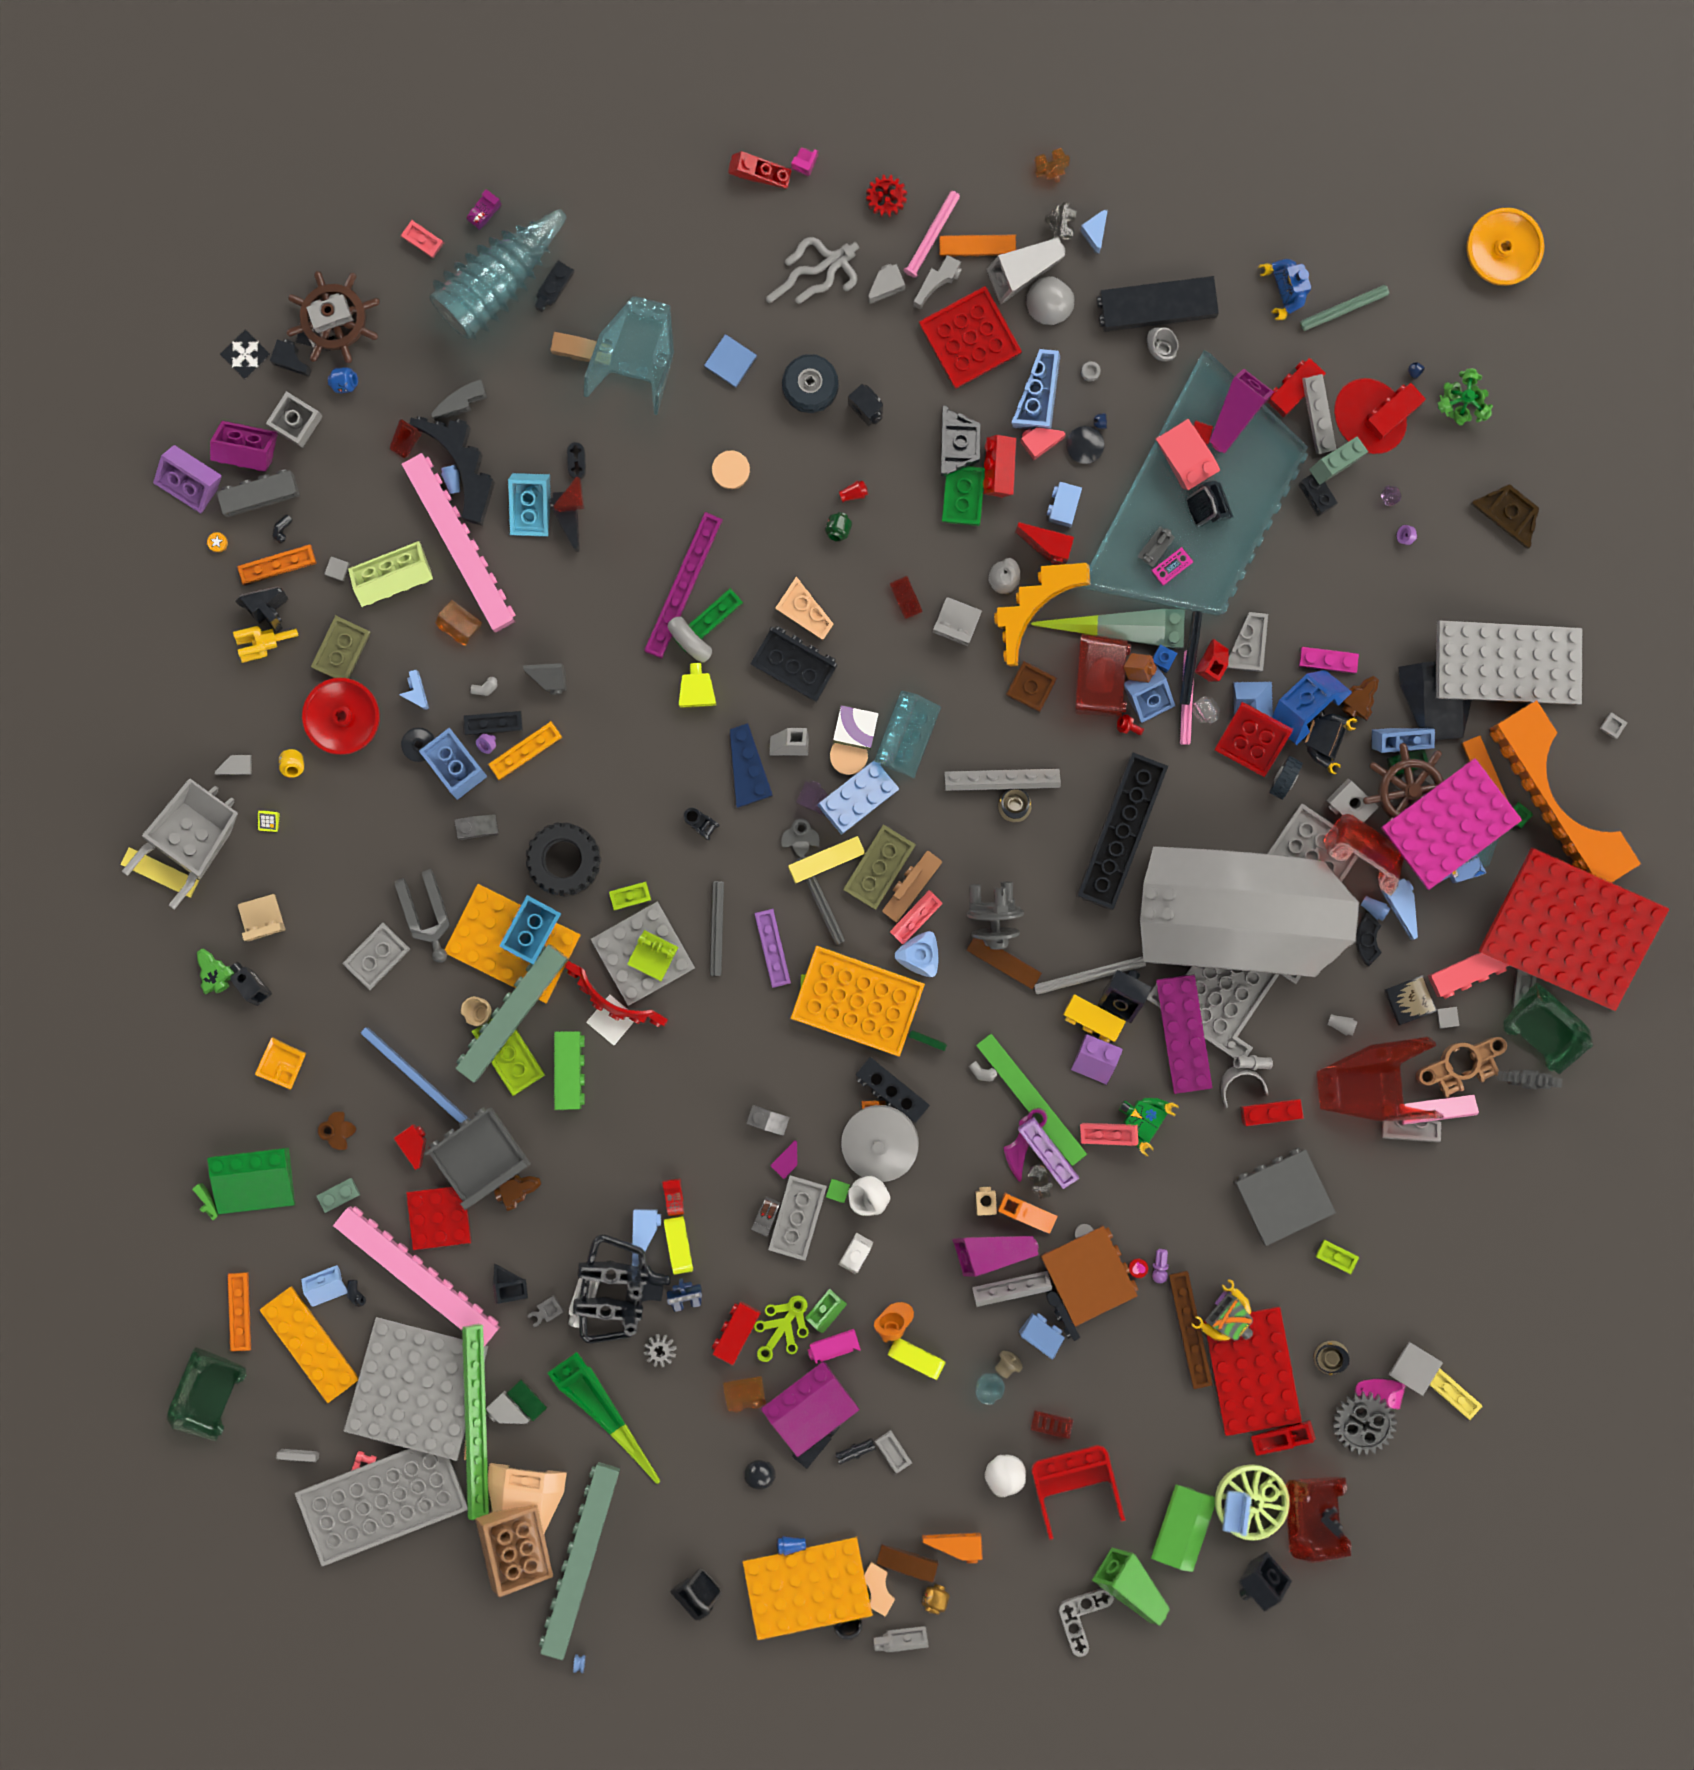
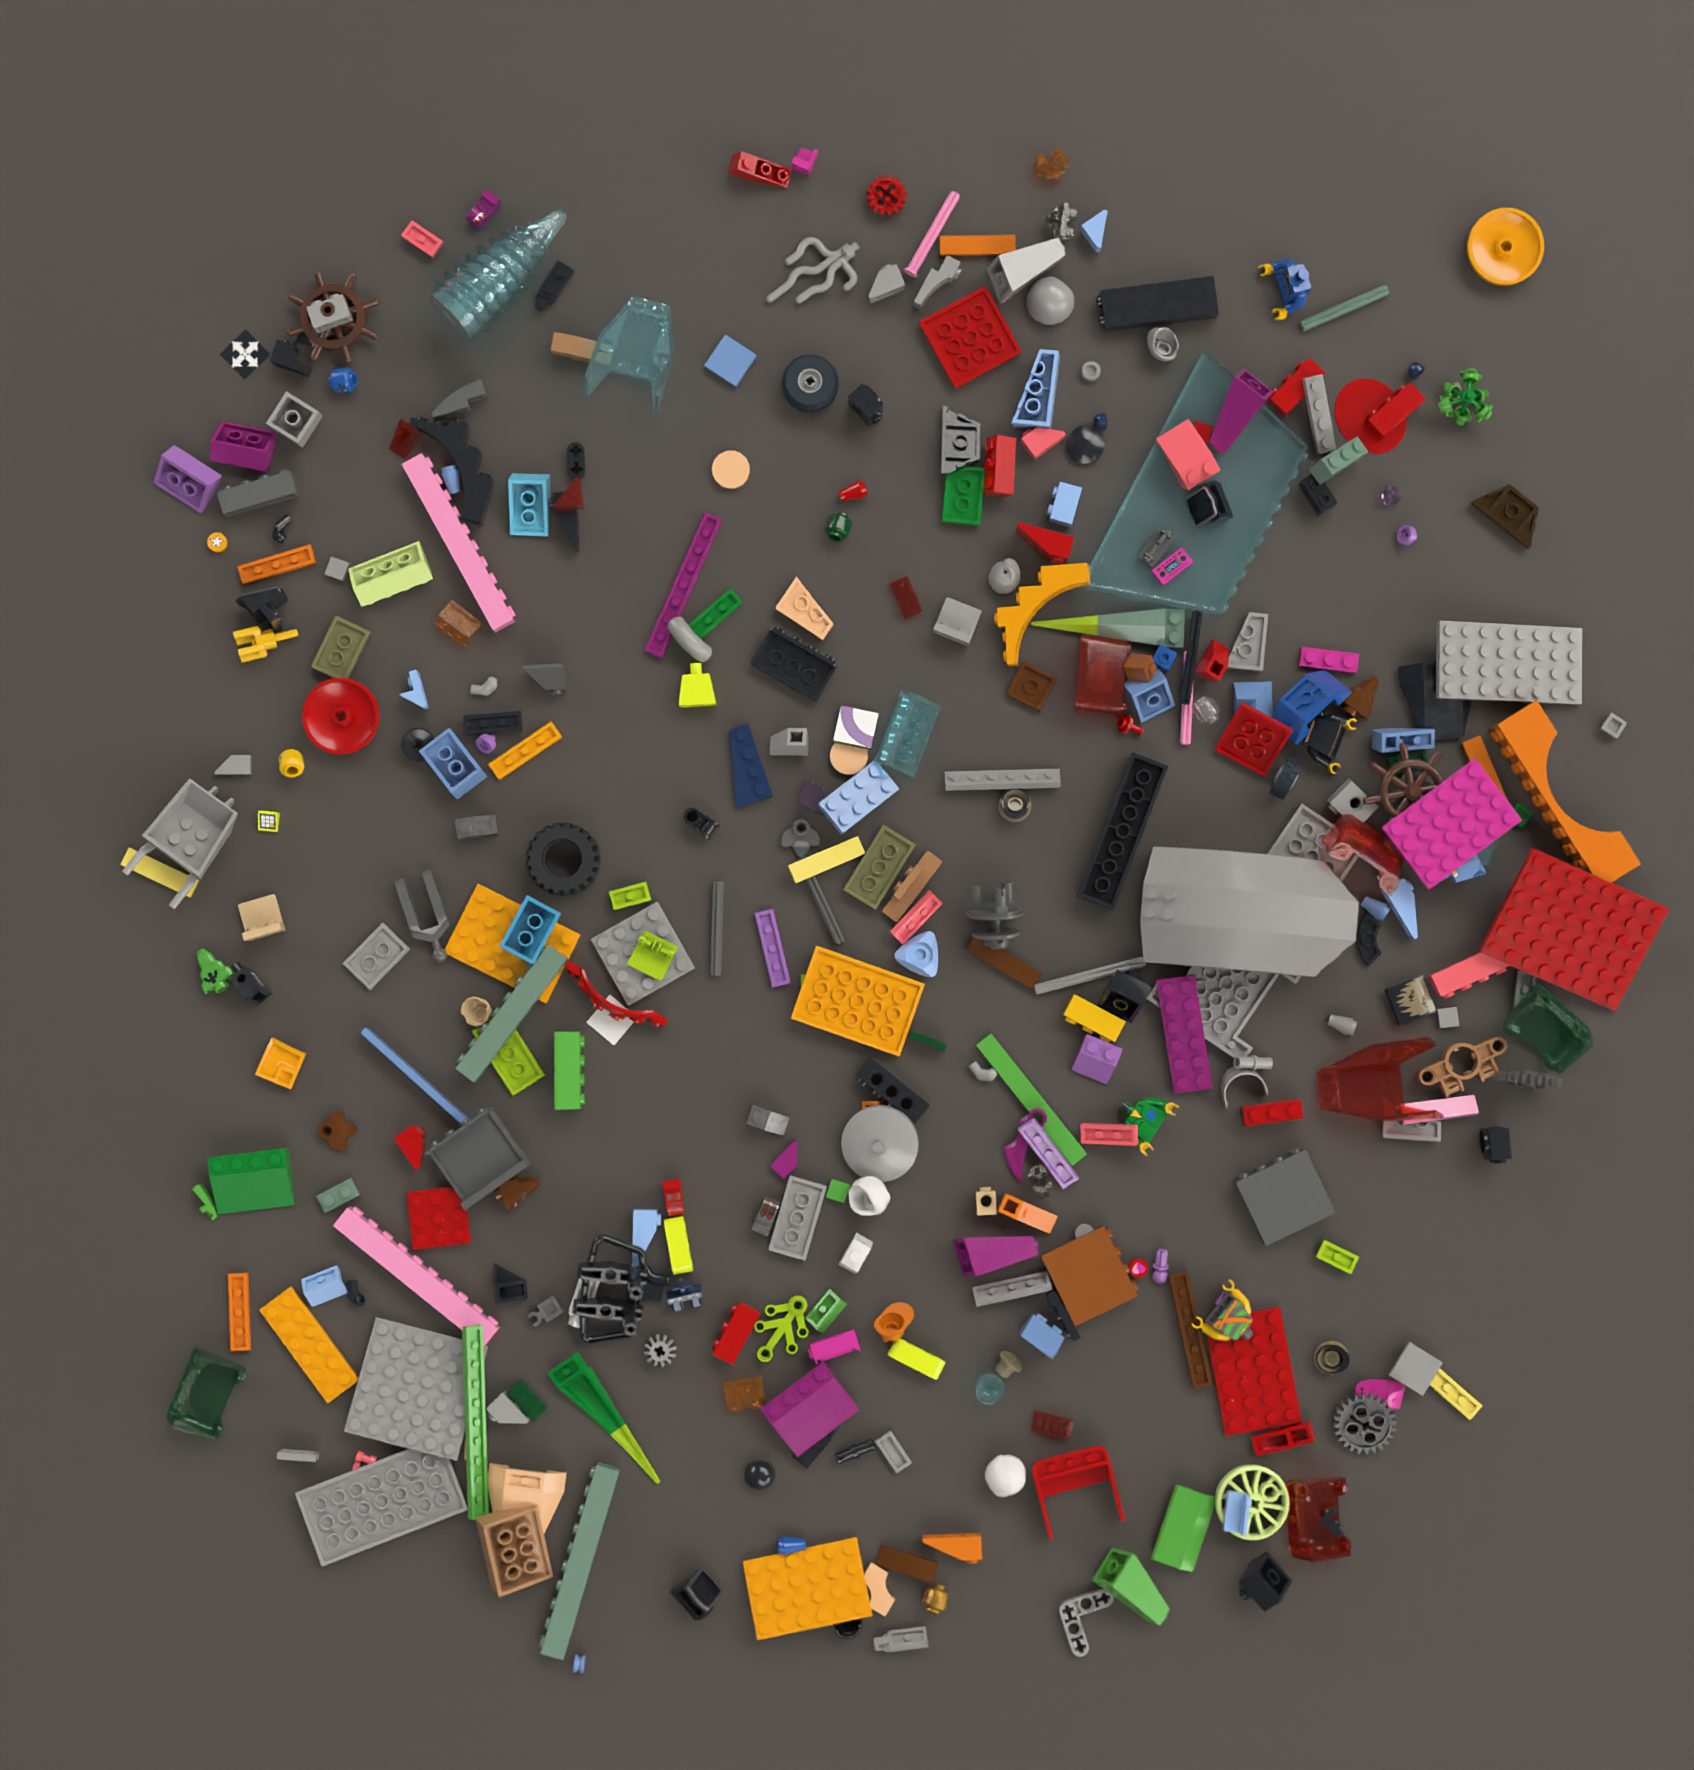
none -> black brick [1479,1126,1512,1164]

